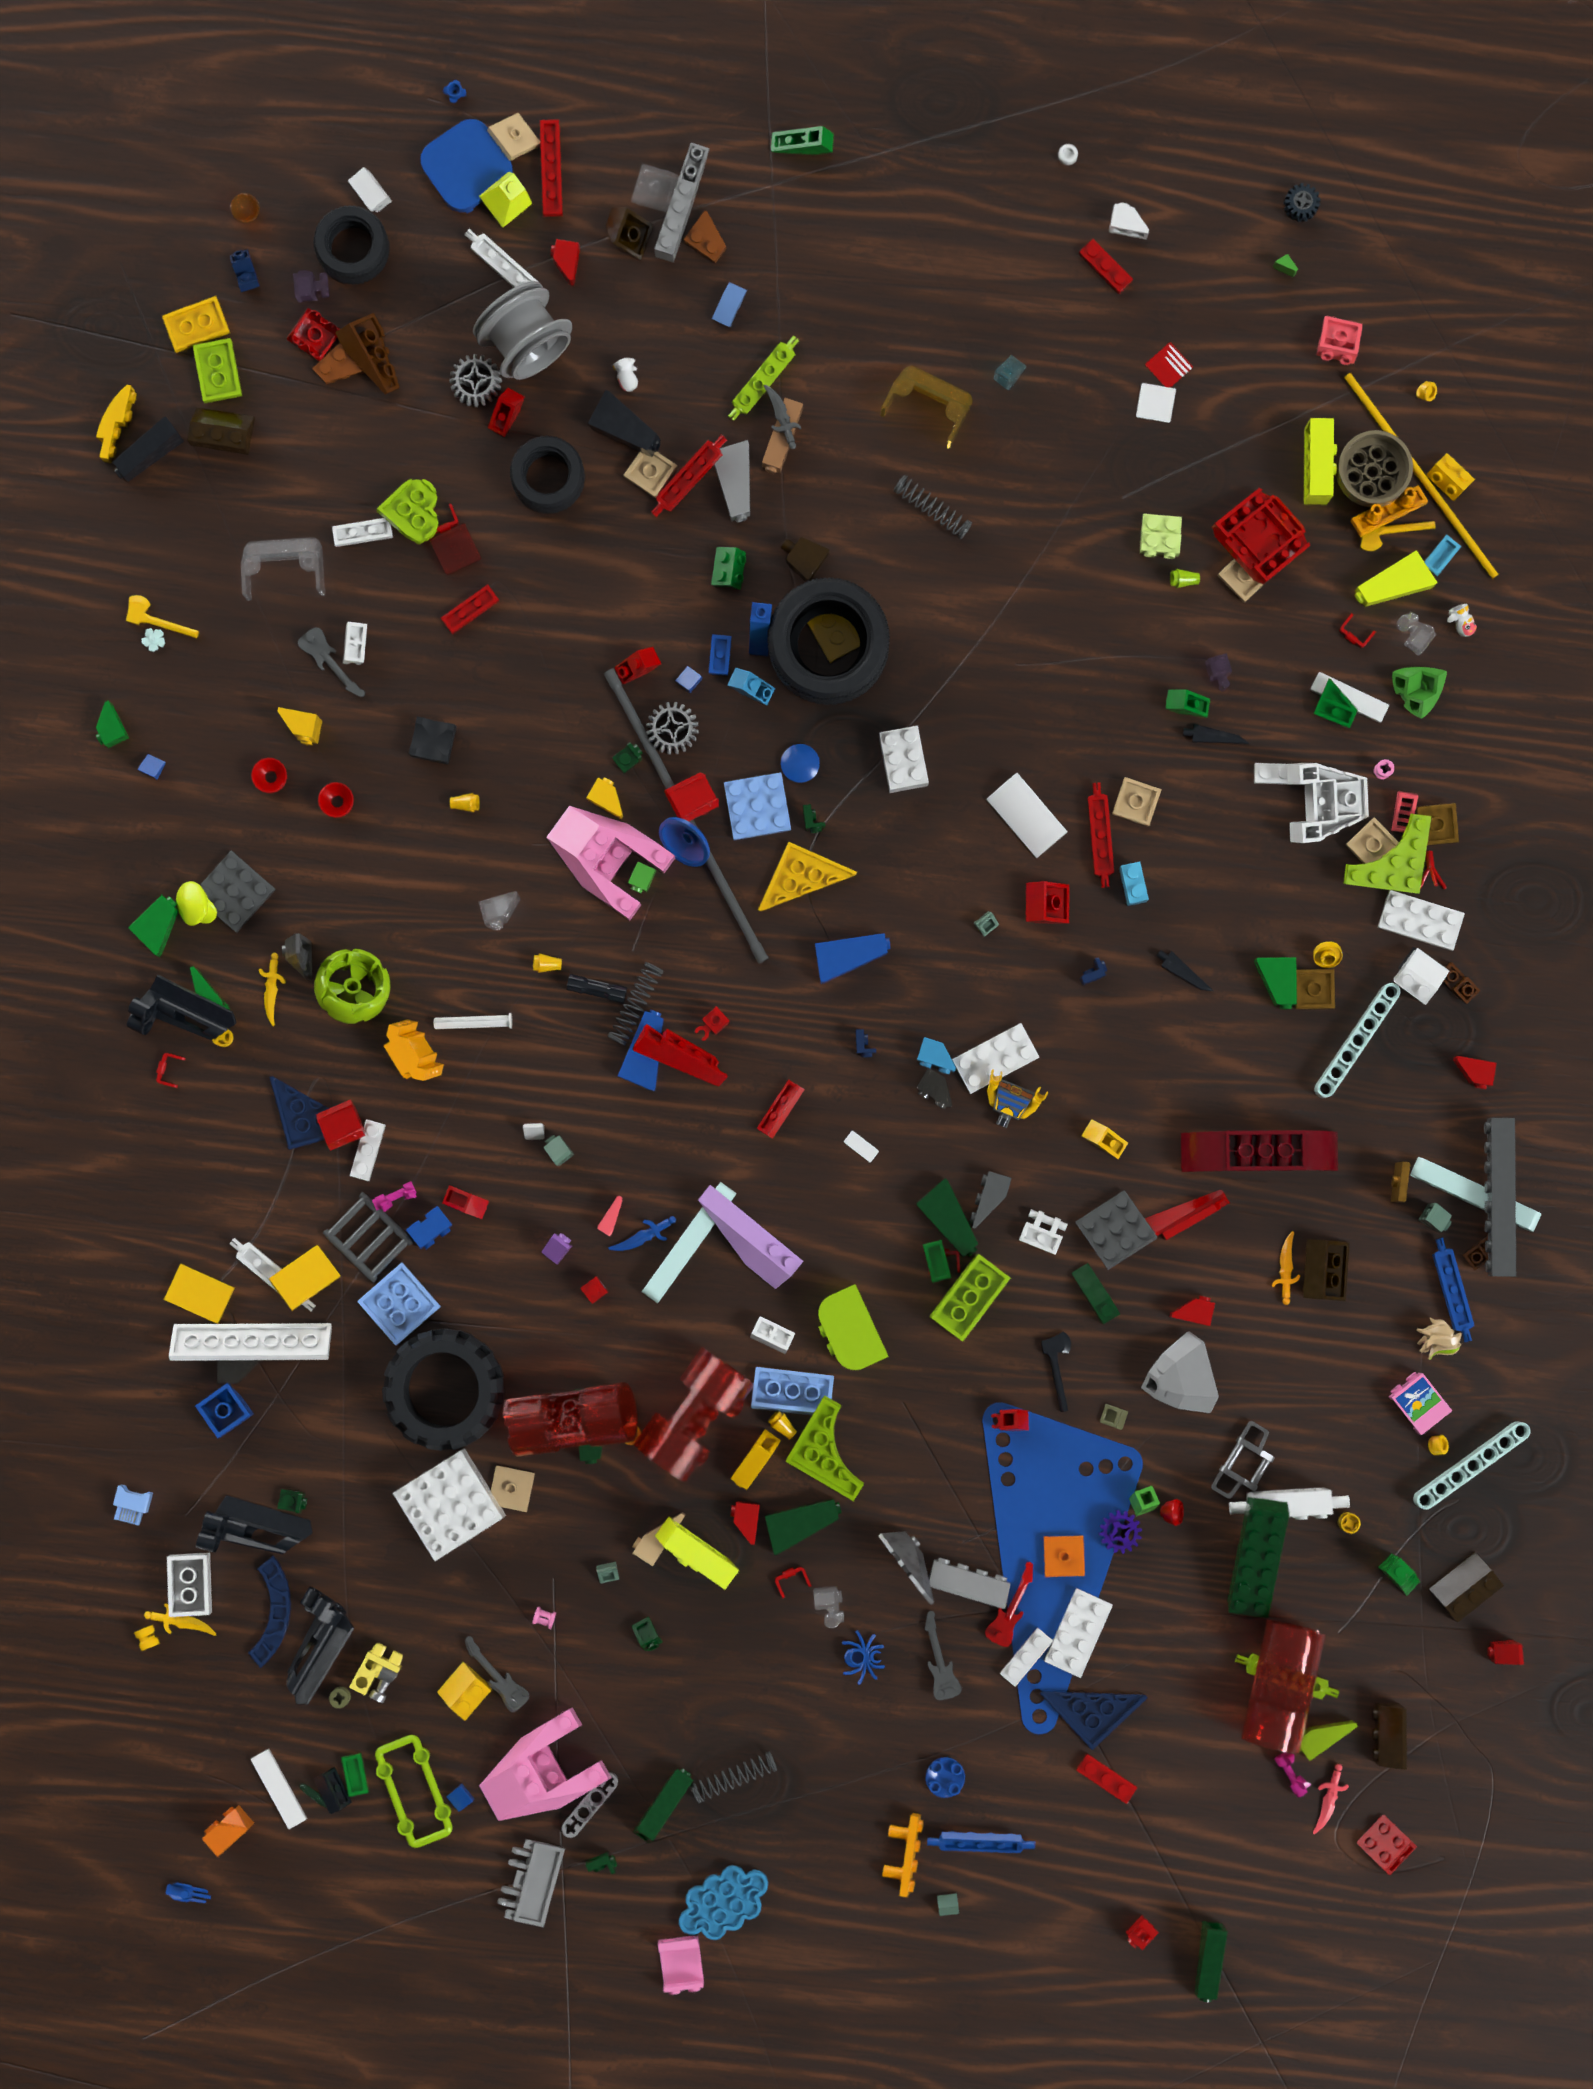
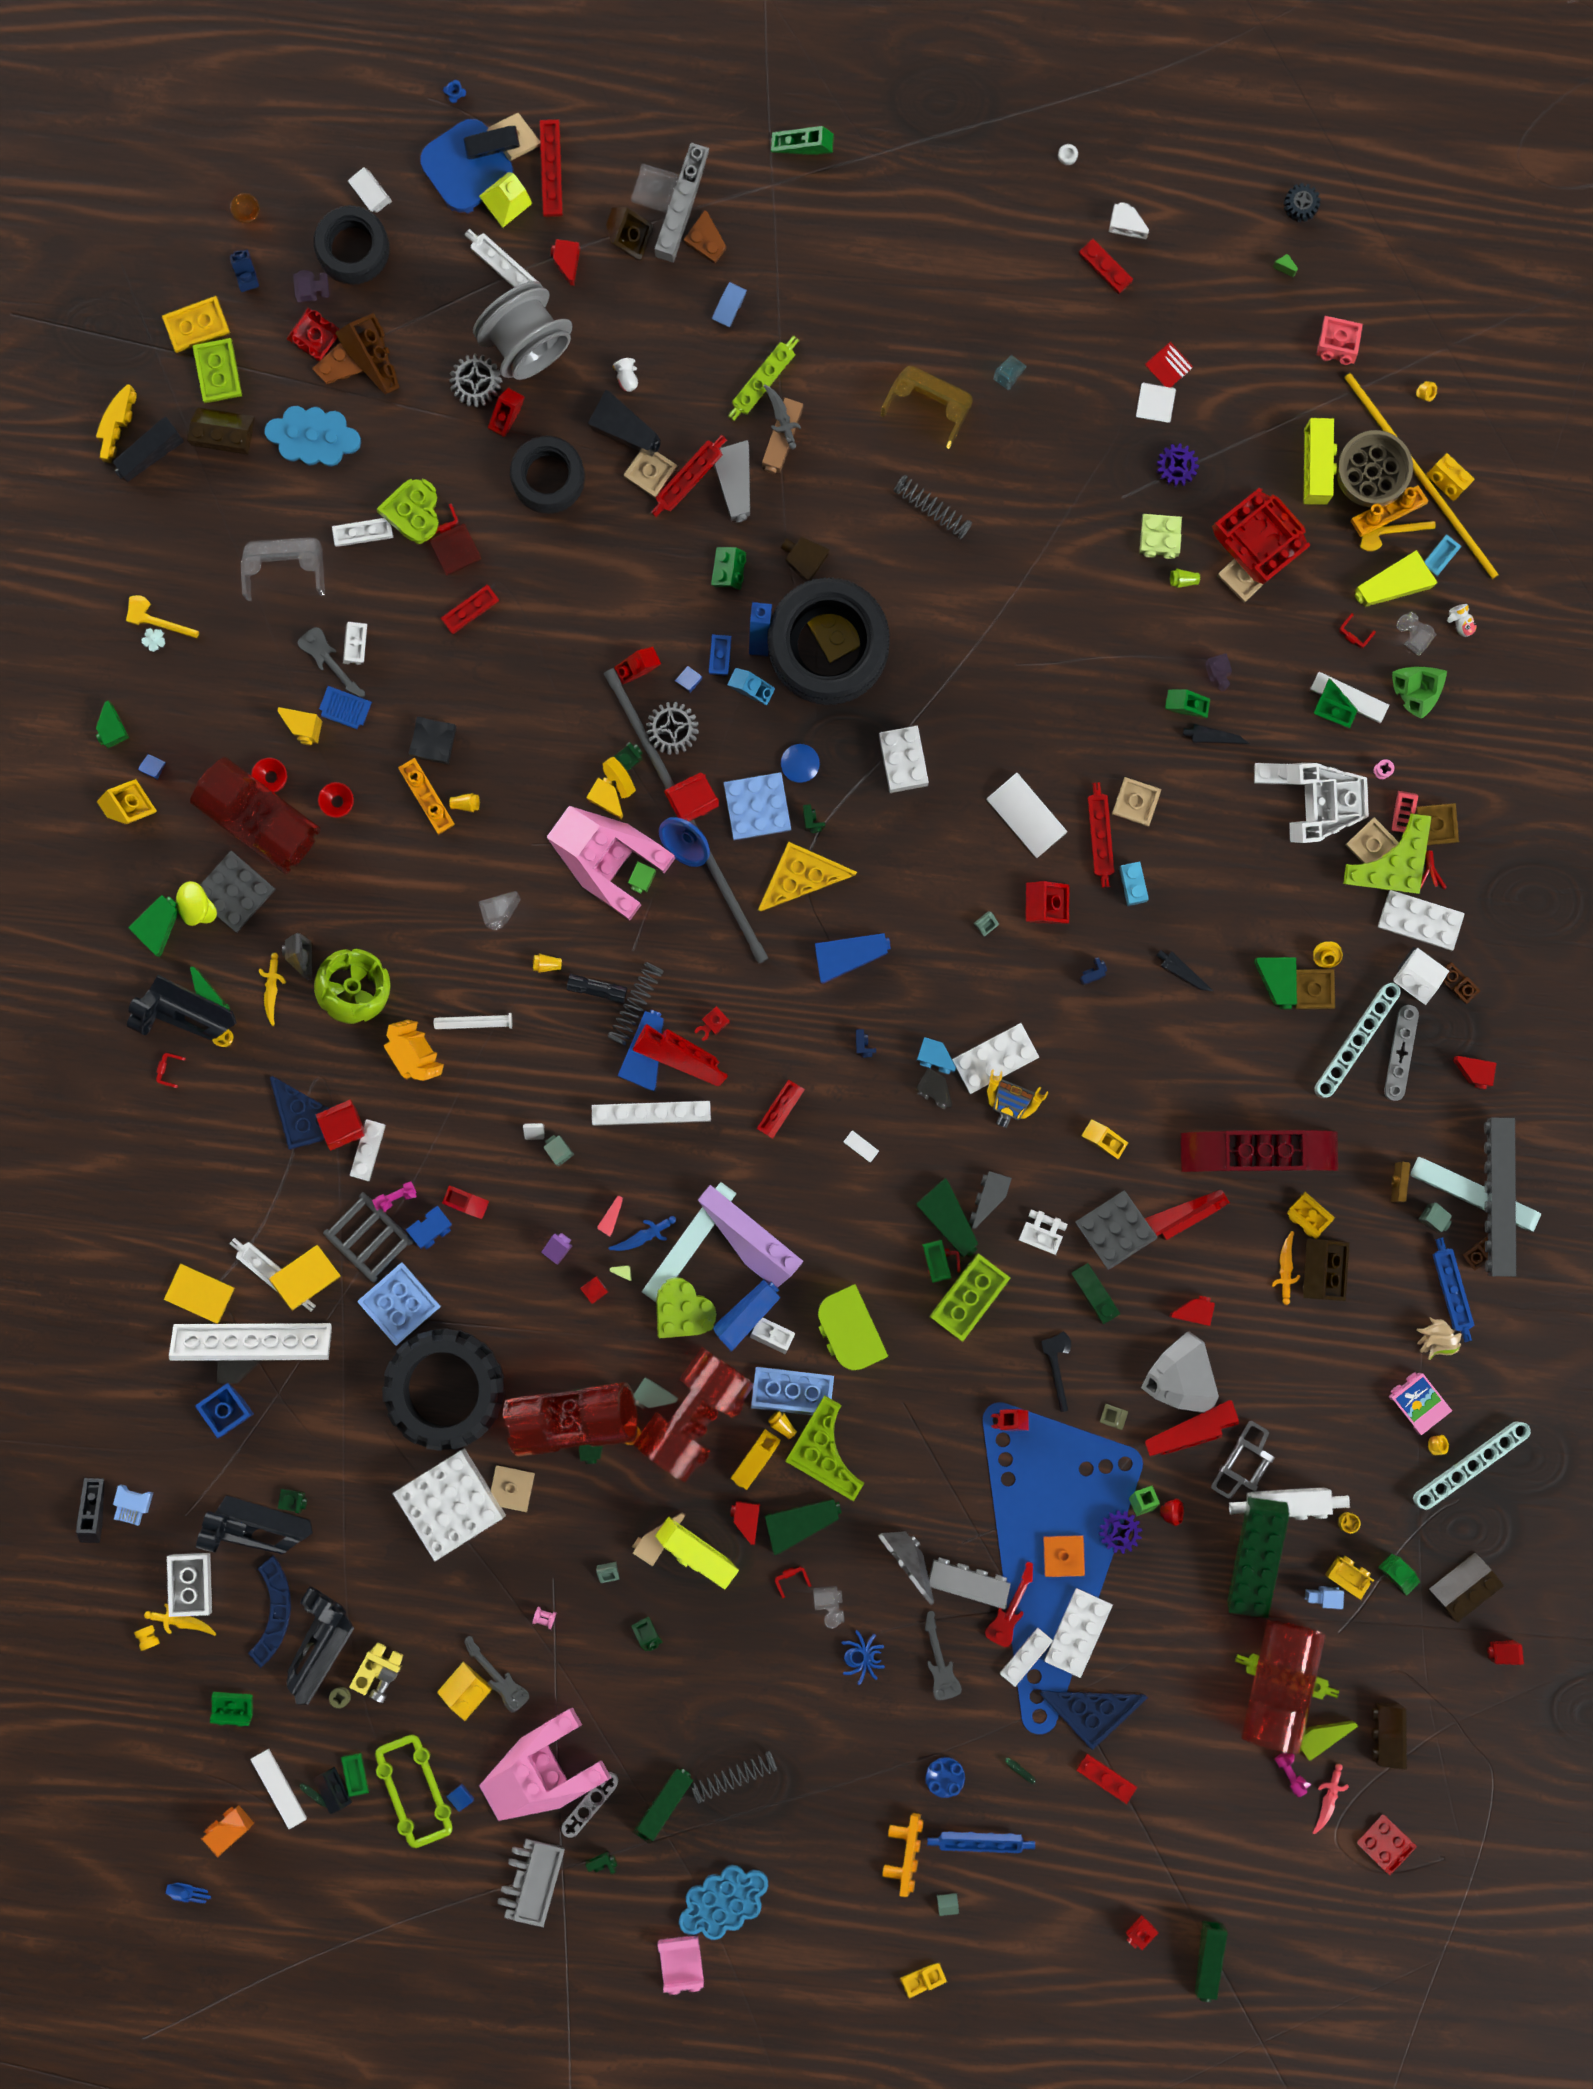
none -> black slope [76,1478,104,1543]
none -> yellow slope [97,779,157,824]
none -> clear red cylinder [190,757,321,874]
none -> green bracket [210,1692,253,1726]
none -> dark azure plate [265,406,361,466]
none -> blue window [319,686,372,729]
none -> light orange plate [398,758,455,835]
none -> black beam [463,126,520,159]
none -> white brick [592,1101,711,1126]
none -> yellow slope [603,757,636,799]
none -> yellowish green slope [610,1266,632,1281]
none -> sand green slope [632,1377,679,1409]
none -> lime plate [656,1277,716,1338]
none -> blue slope [713,1279,780,1351]
none -> yellow slope [900,1963,947,1998]
none -> clear green piece [1005,1758,1036,1784]
none -> red wedge [1145,1400,1239,1456]
none -> dark purple gear [1156,443,1199,487]
none -> yellow bracket [1287,1192,1335,1239]
none -> light blue piece [1305,1586,1344,1609]
none -> yellow hinge [1325,1556,1374,1600]
none -> light grey piece [1384,1005,1419,1101]

